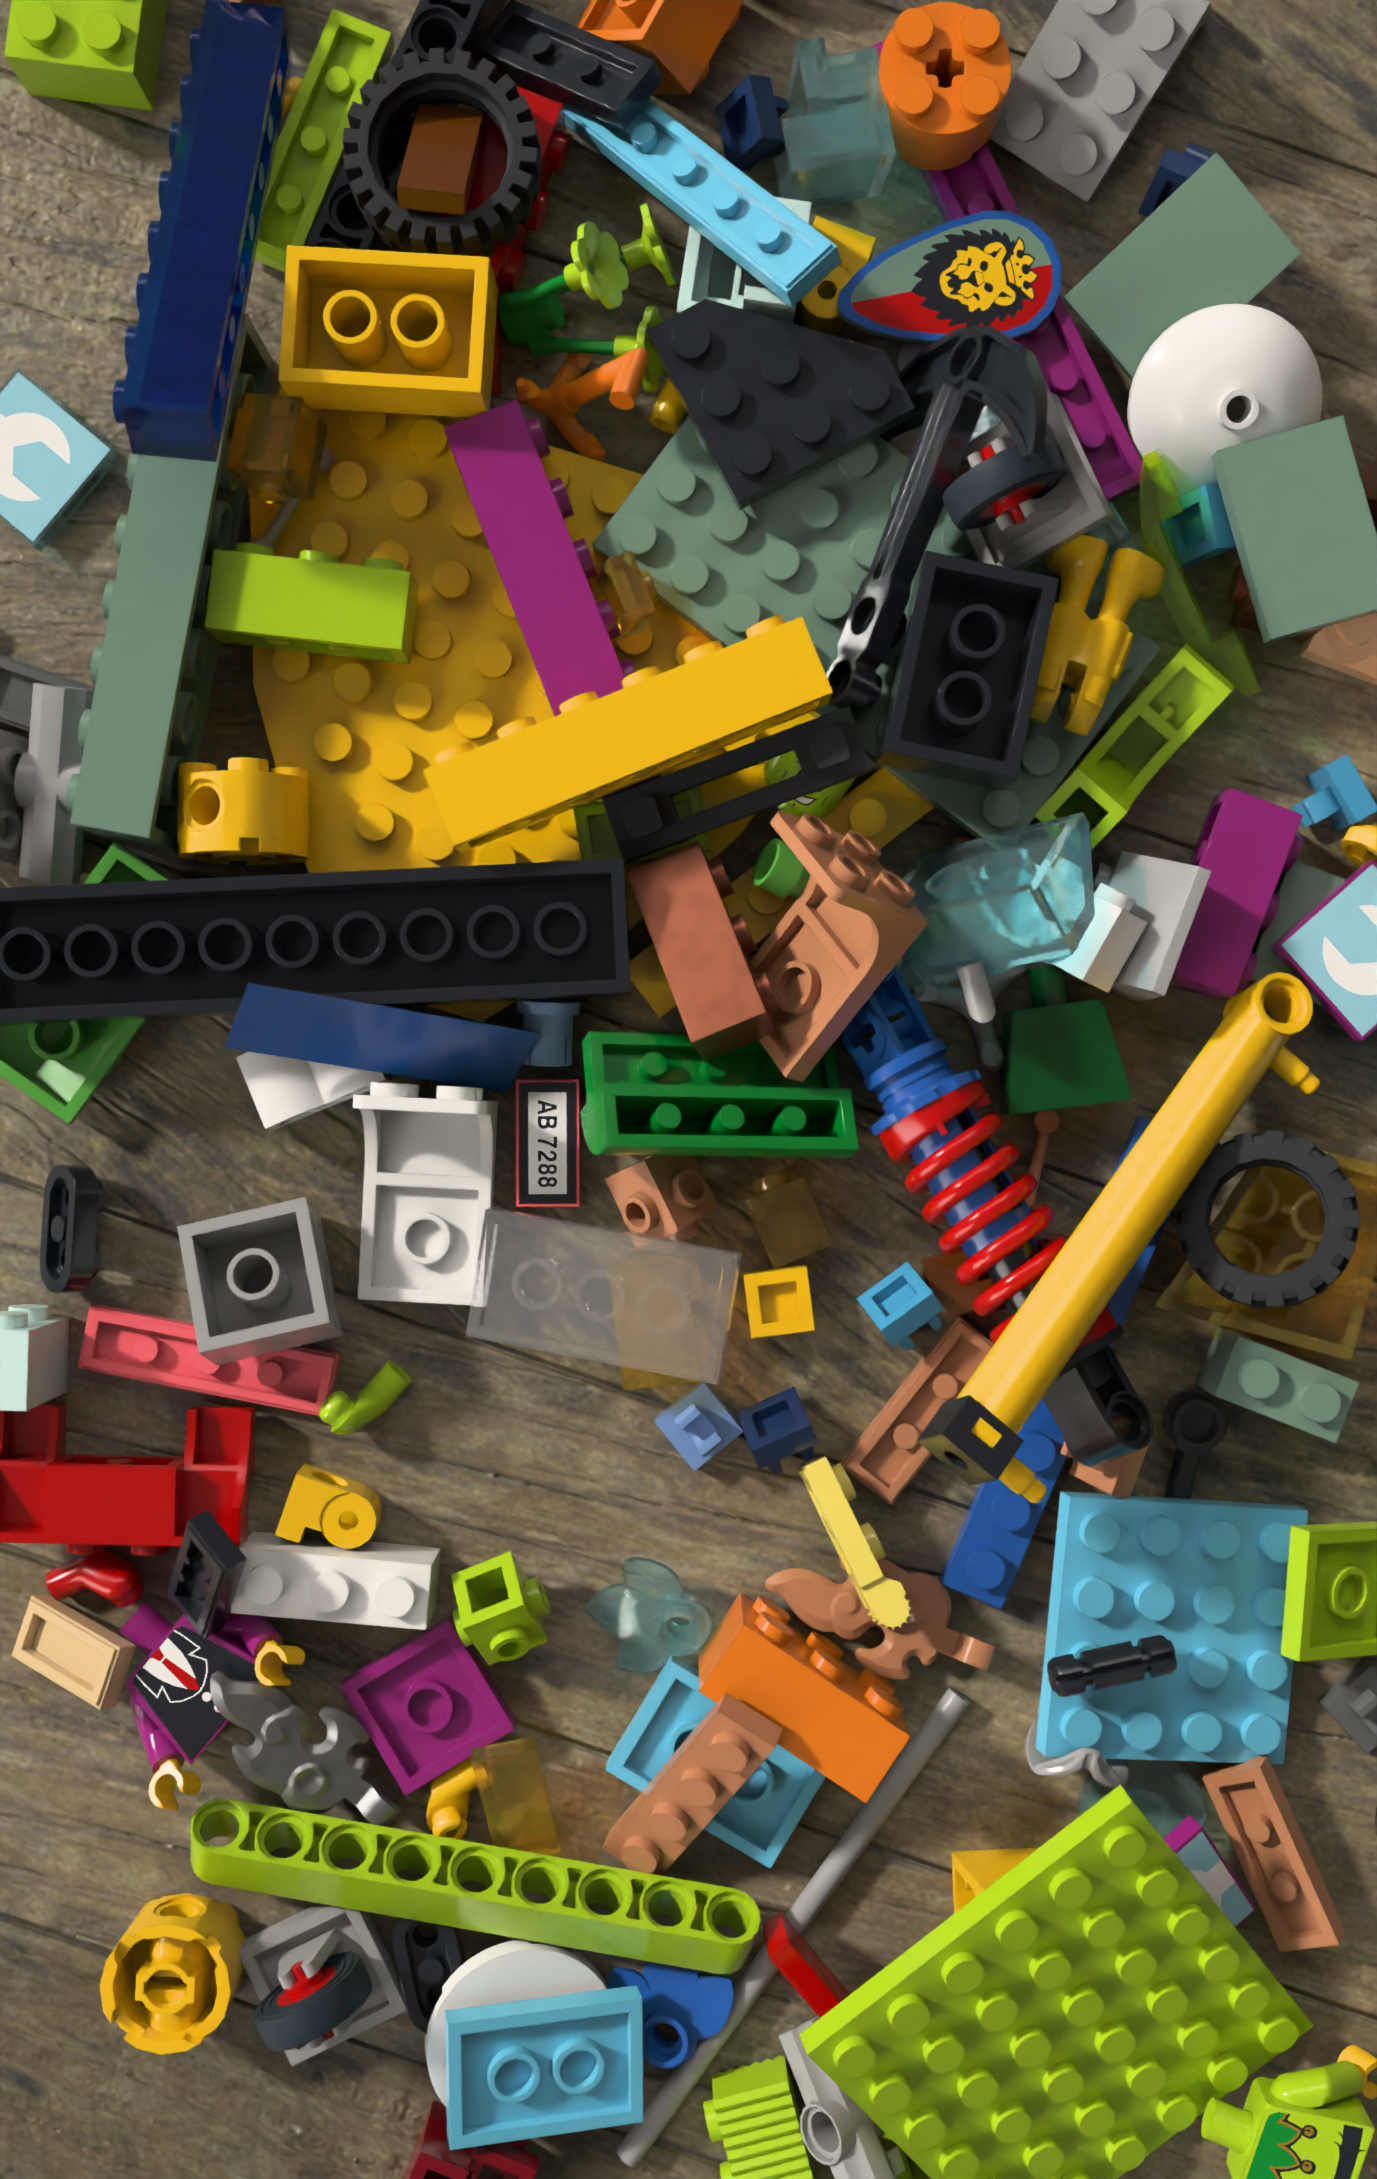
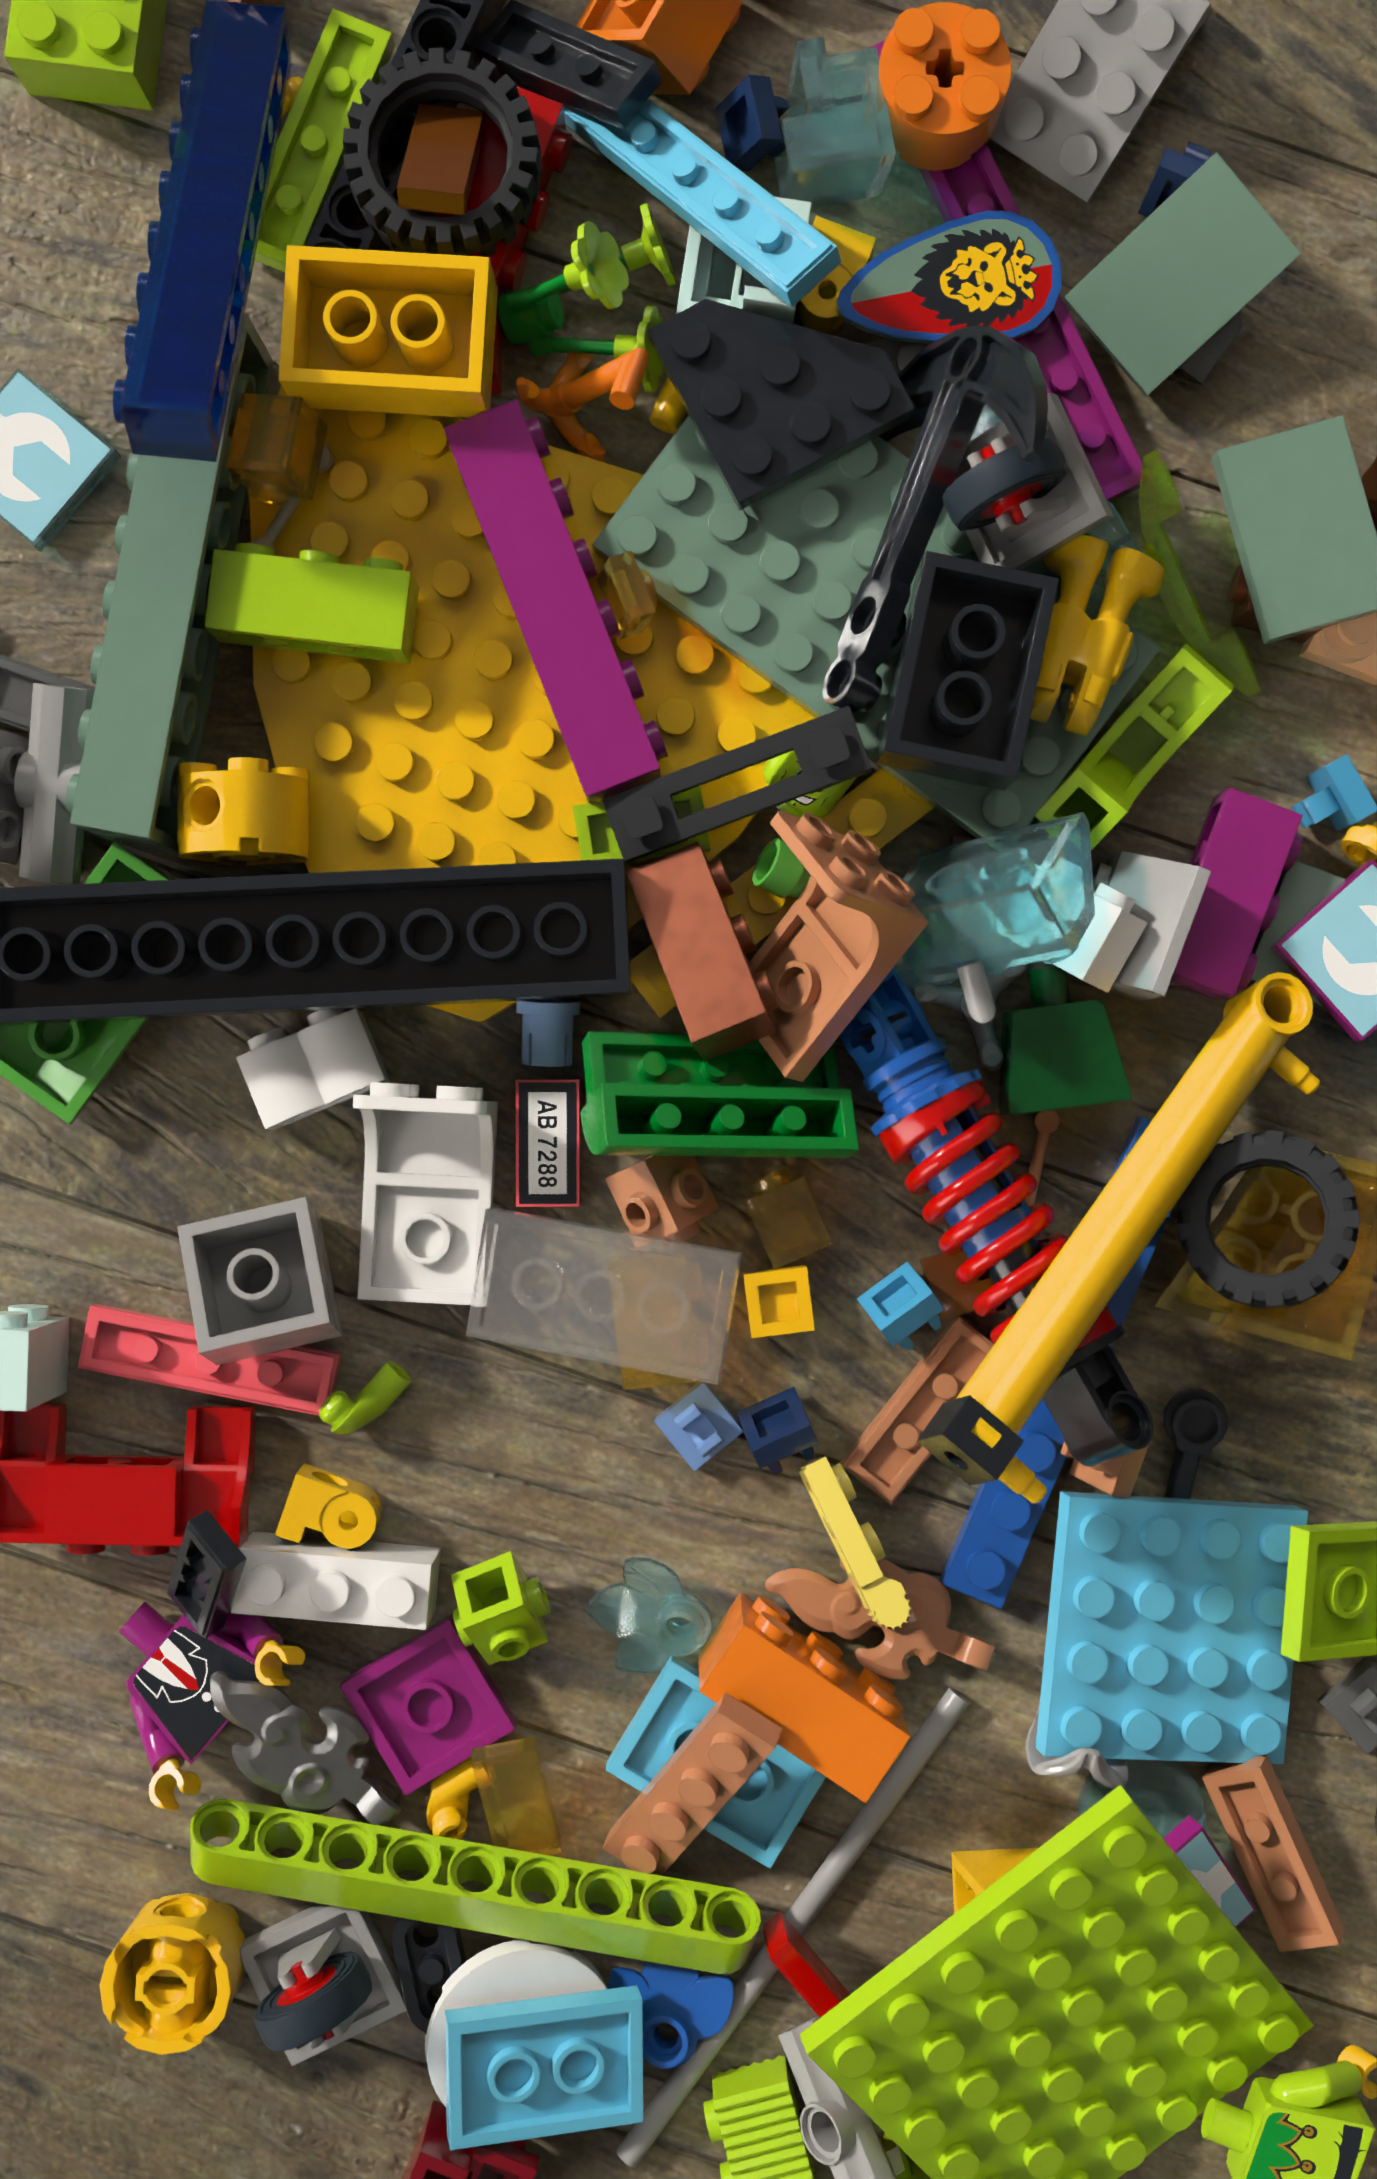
tan tile [12,1594,136,1710] -> none
black plate [40,1165,104,1293] -> none
red arm [45,1550,144,1607] -> none
blue sticker [224,983,539,1092] -> none
yellow brick [423,615,833,853] -> none
black axle [1047,1635,1177,1697] -> none
white dish [1127,304,1323,498] -> none
dark azure tile [1160,484,1236,569] -> none
sand green brick [1195,1327,1359,1443] -> none

